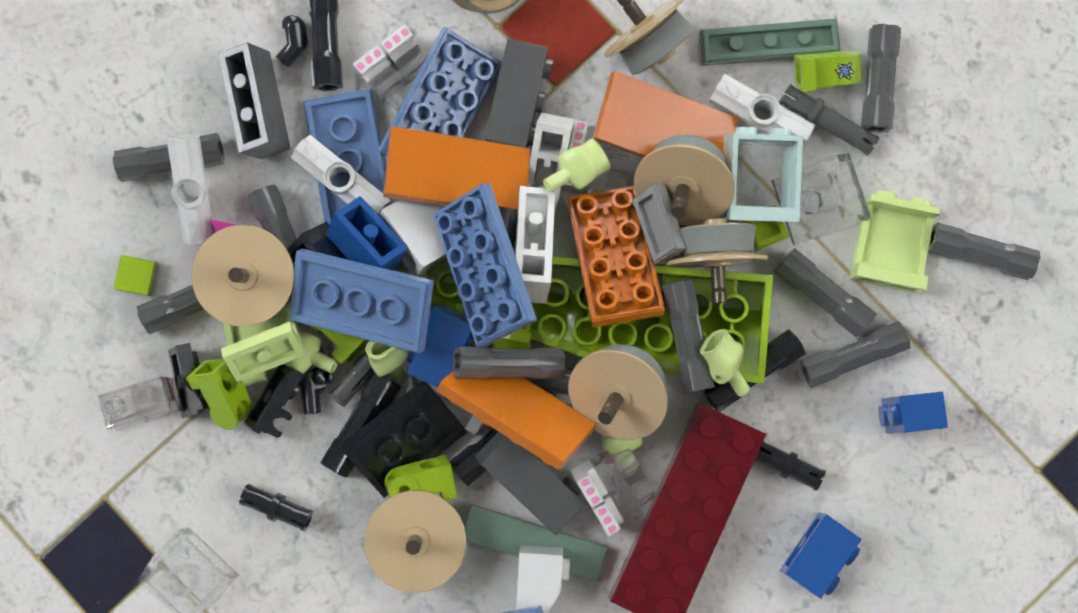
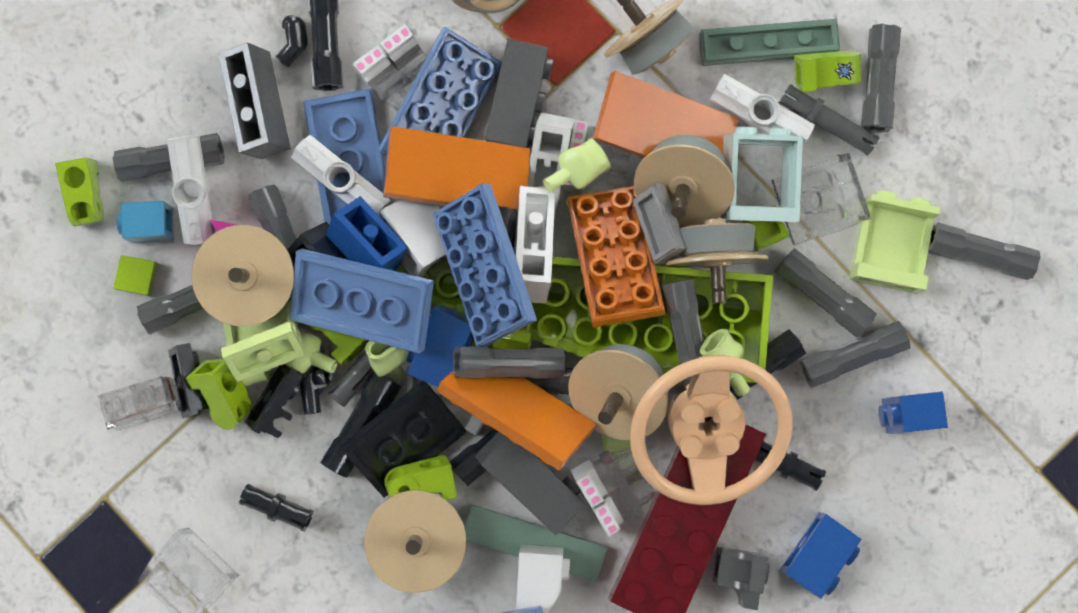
none -> lime leg [55,157,104,227]
none -> dark azure brick [116,201,174,243]
none -> light nougat piece [630,355,793,505]
none -> dark grey brick [713,547,769,610]

